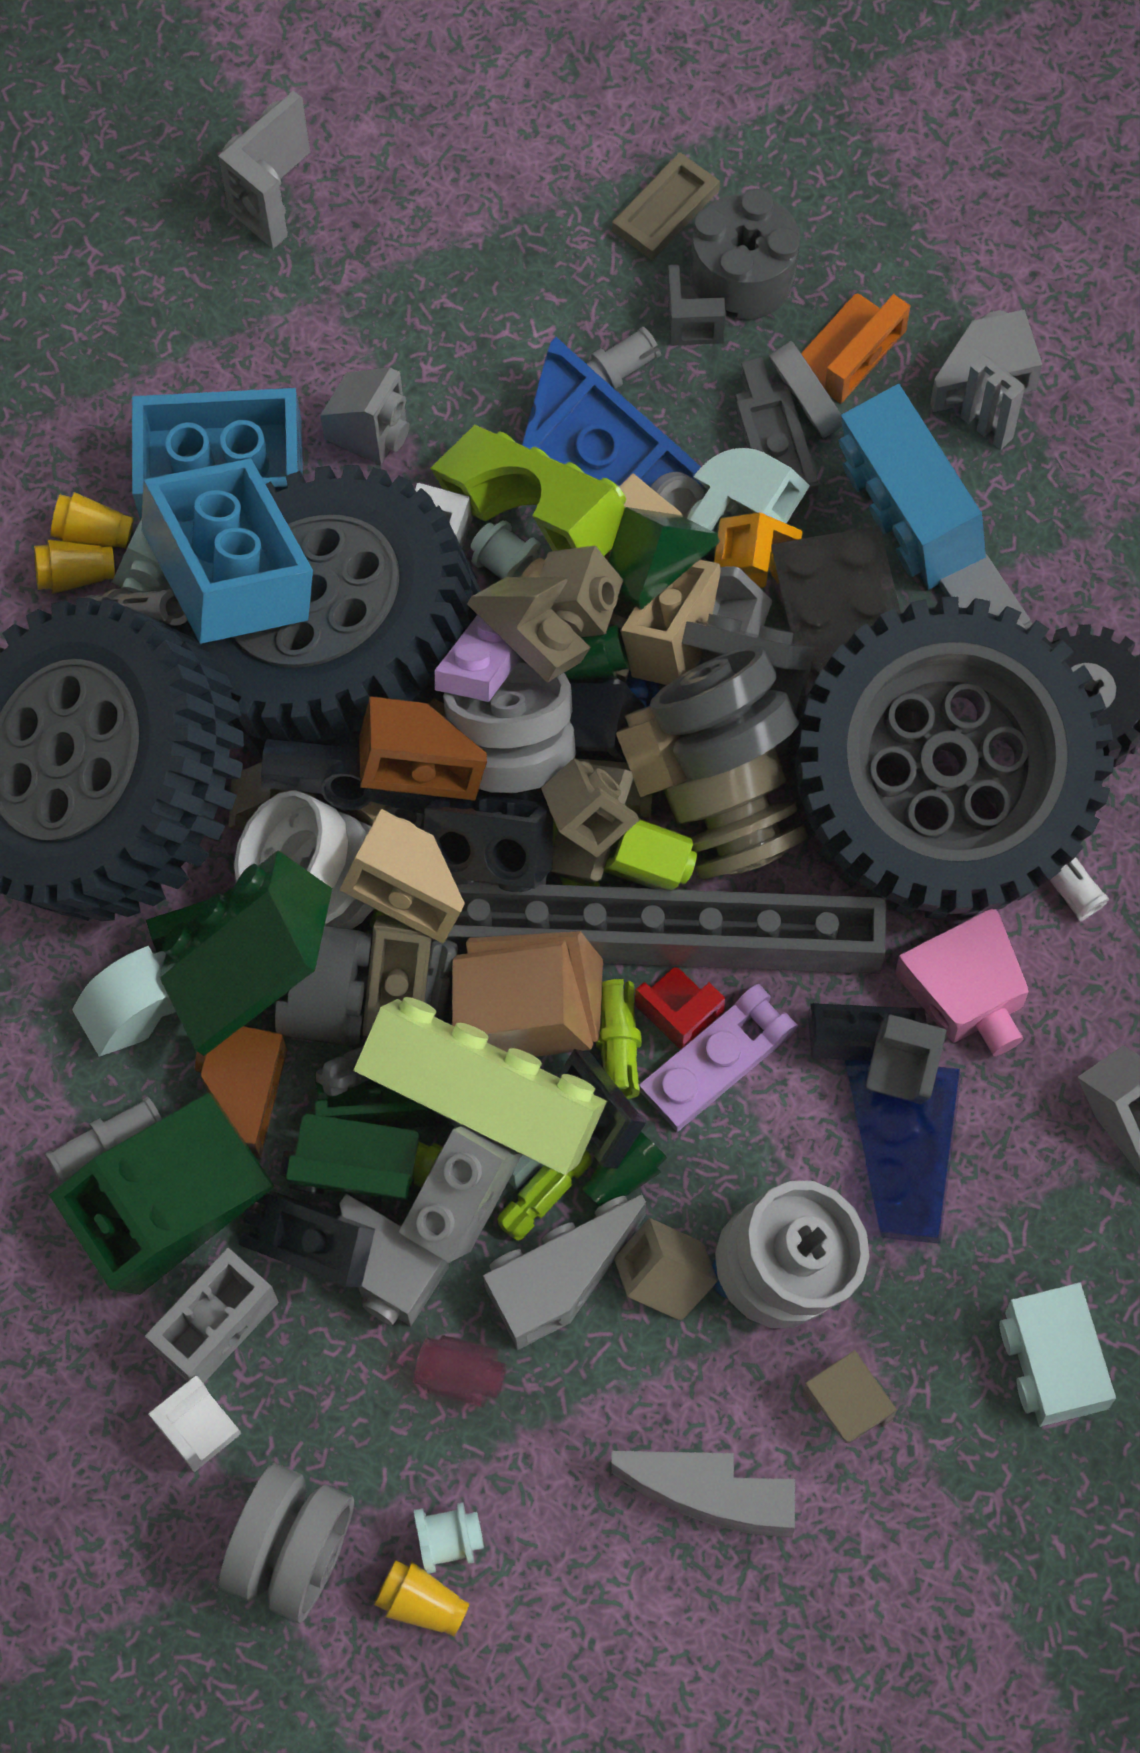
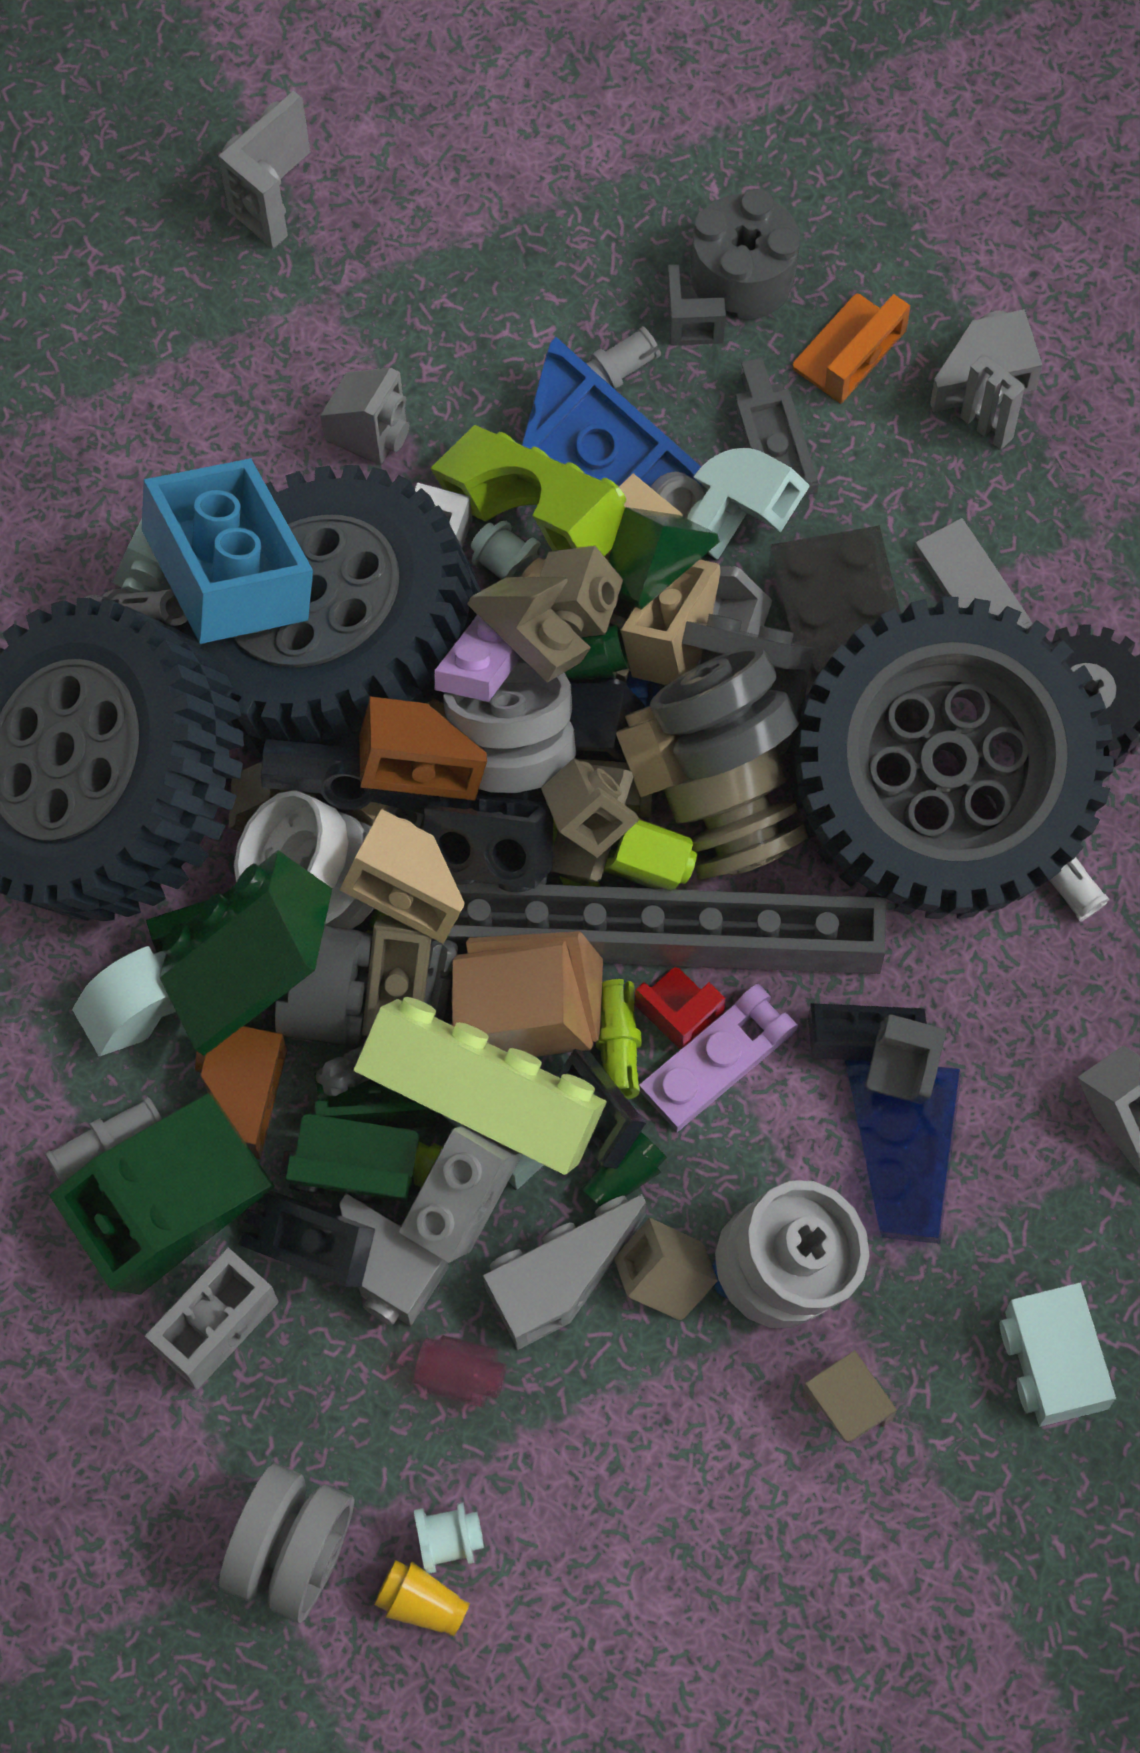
yellow cone [34,539,115,594] -> none
yellow cone [50,492,134,549] -> none
dark azure brick [132,388,303,521] -> none
white panel [149,1376,241,1472] -> none
lime axle [497,1150,592,1241] -> none
light grey slope [611,1451,795,1538] -> none
dark tan tile [612,152,720,261] -> none
light orange panel [714,512,803,588] -> none
light grey beam [768,341,843,439] -> none
dark azure brick [838,383,986,590] -> none
bright pink torso [895,909,1028,1056] -> none

